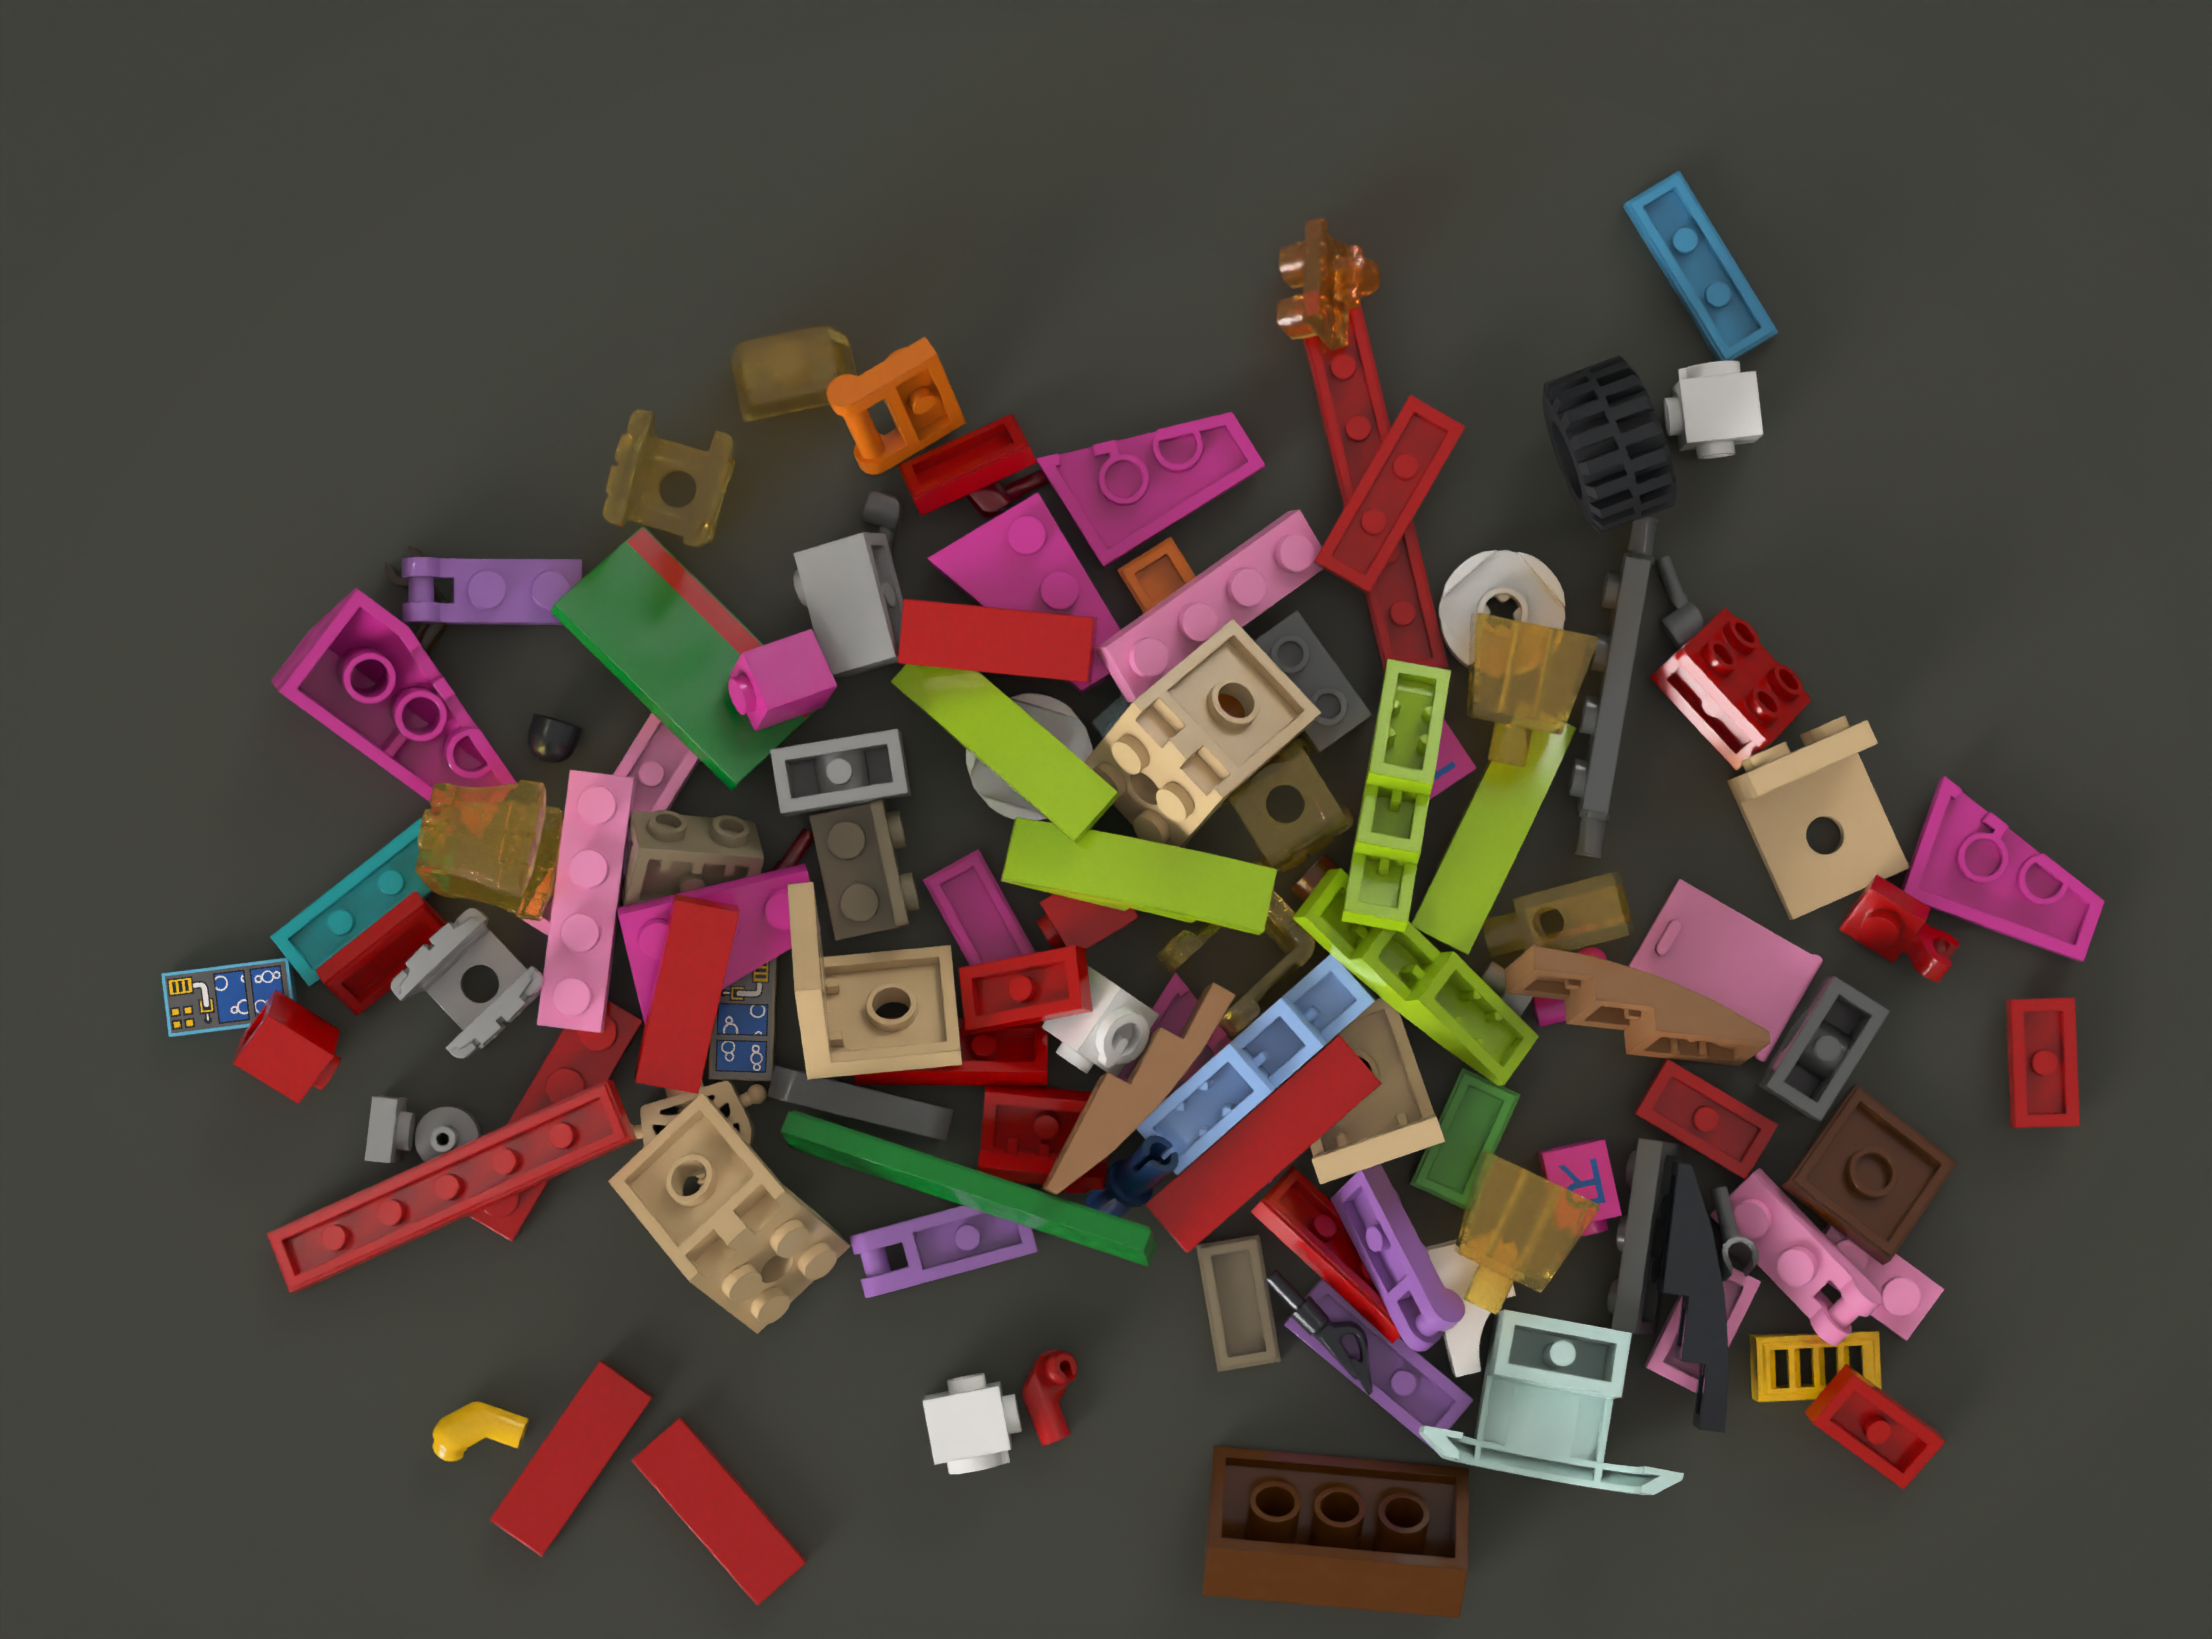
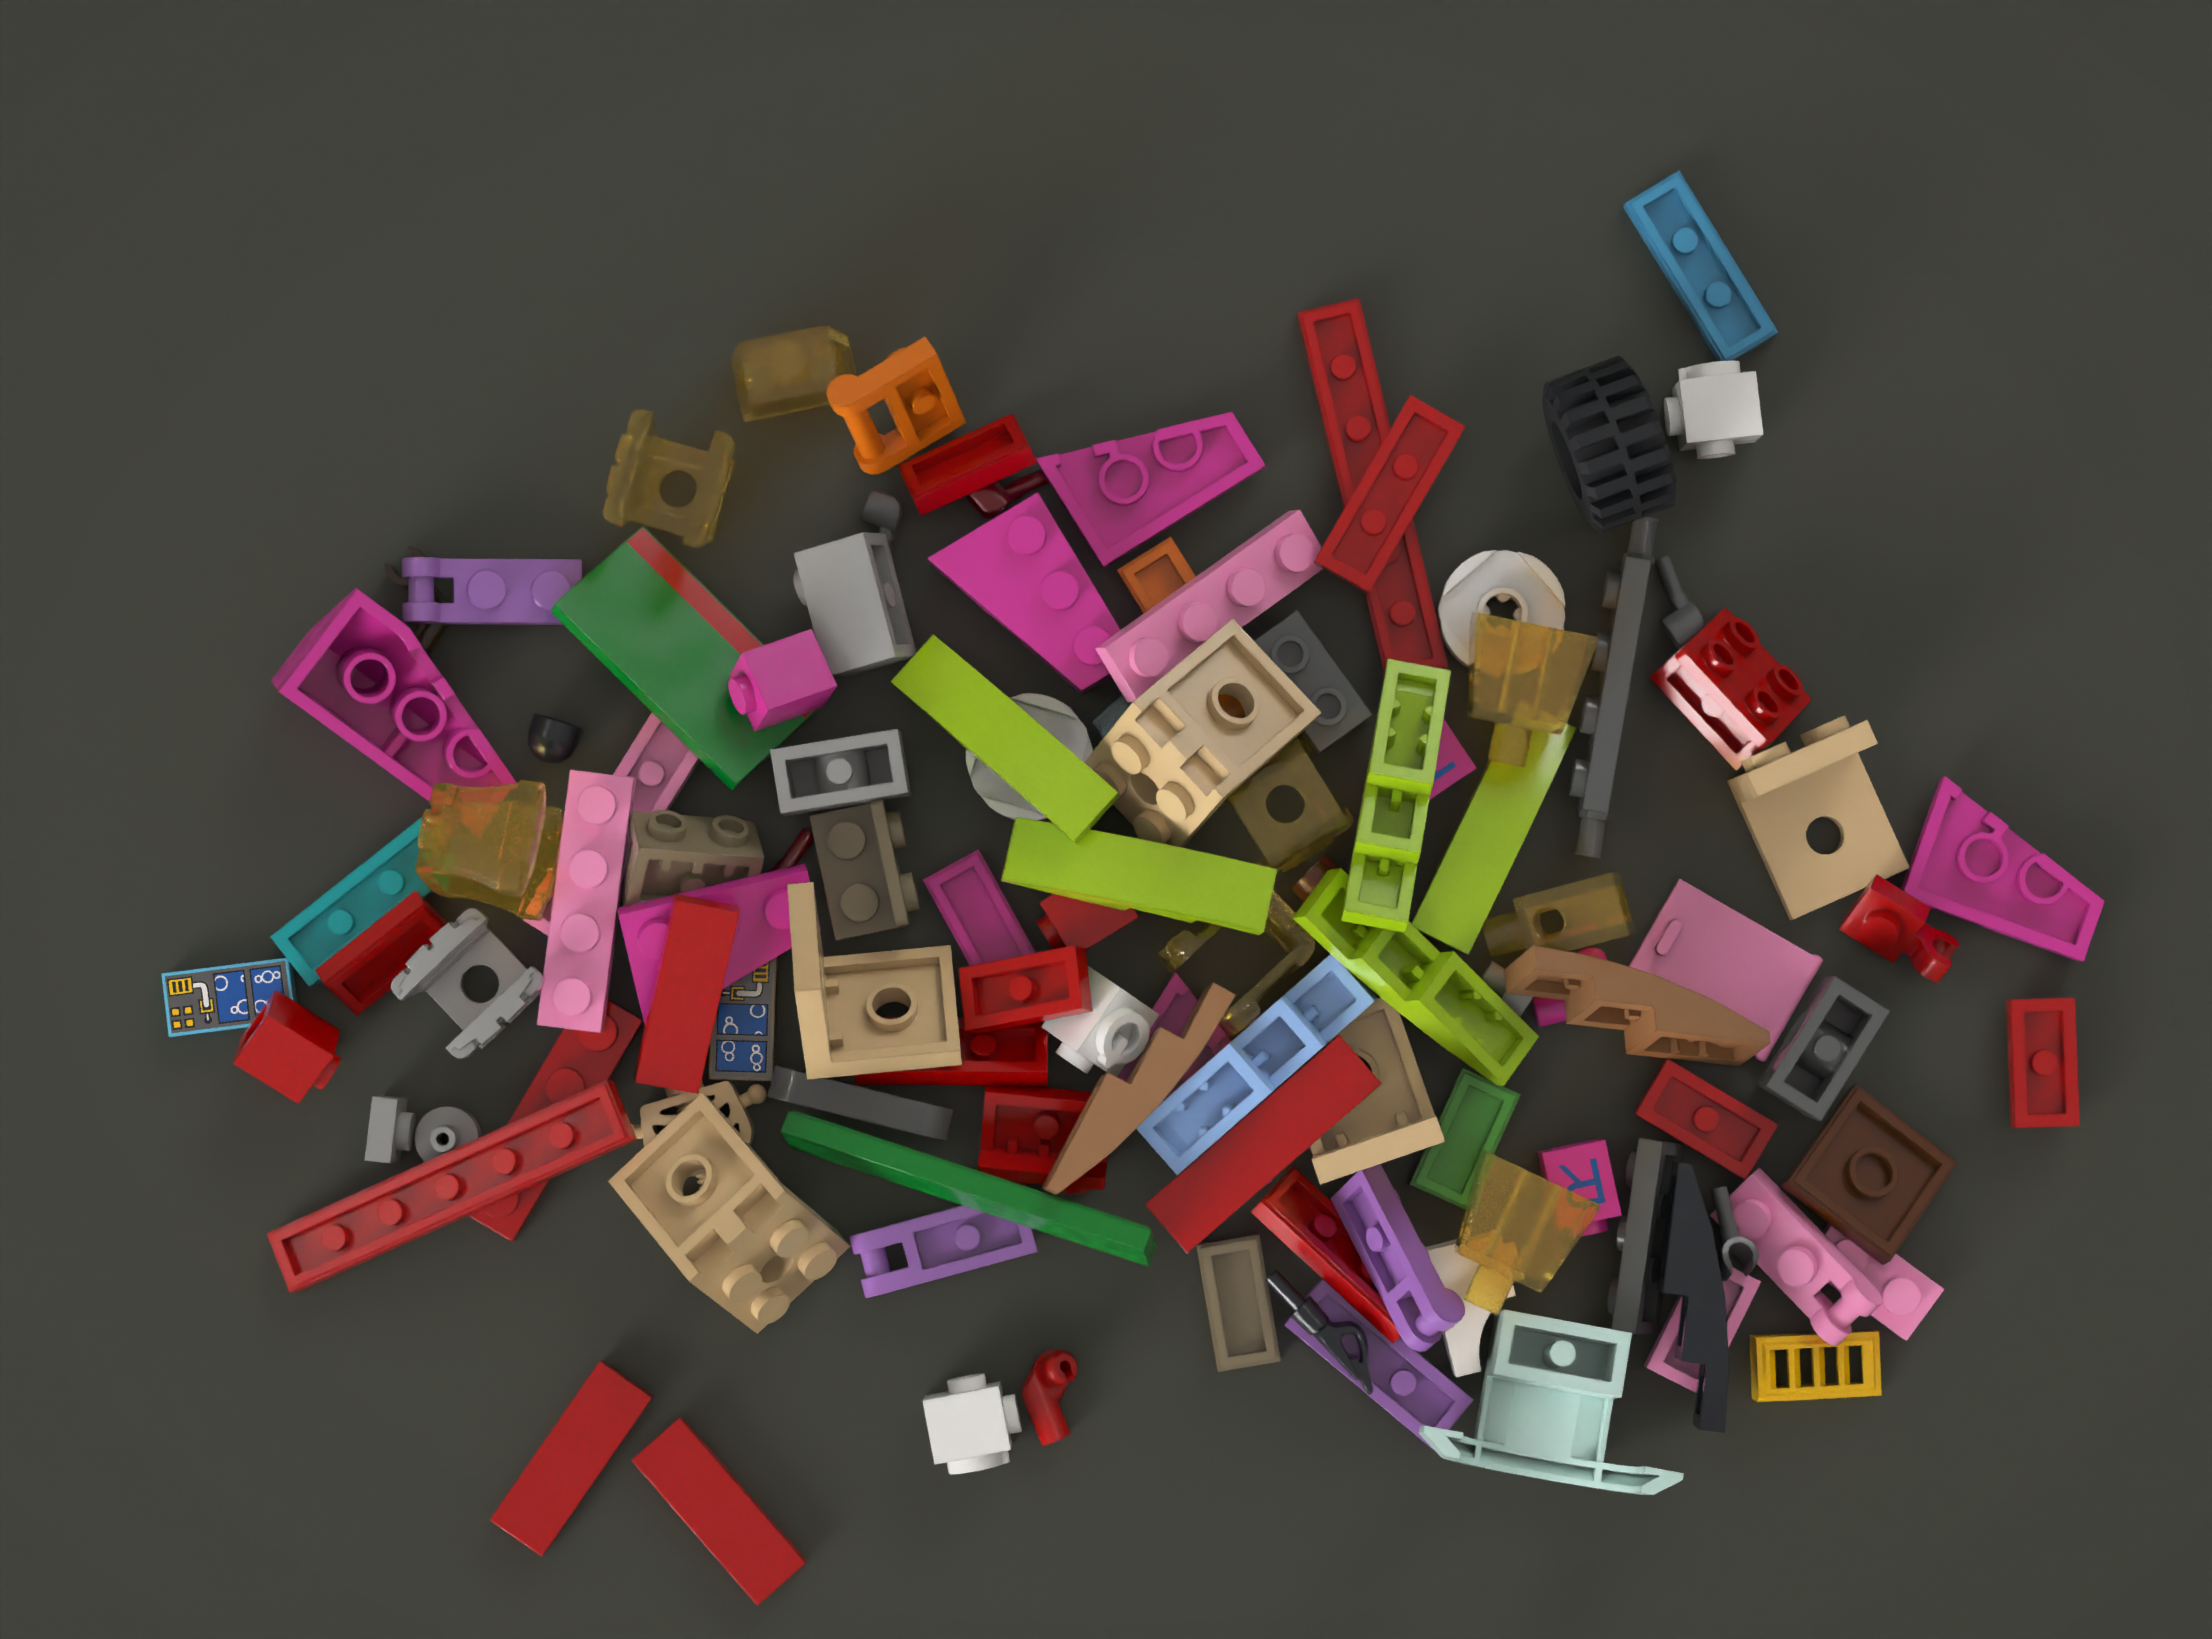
yellow arm [432,1401,529,1462] -> none
red tile [898,599,1098,682] -> none
dark blue axle [1086,1135,1179,1218] -> none
reddish brown slope [1202,1446,1469,1618] -> none
clear orange hips [1277,217,1381,350] -> none
red plate [1805,1364,1945,1490] -> none

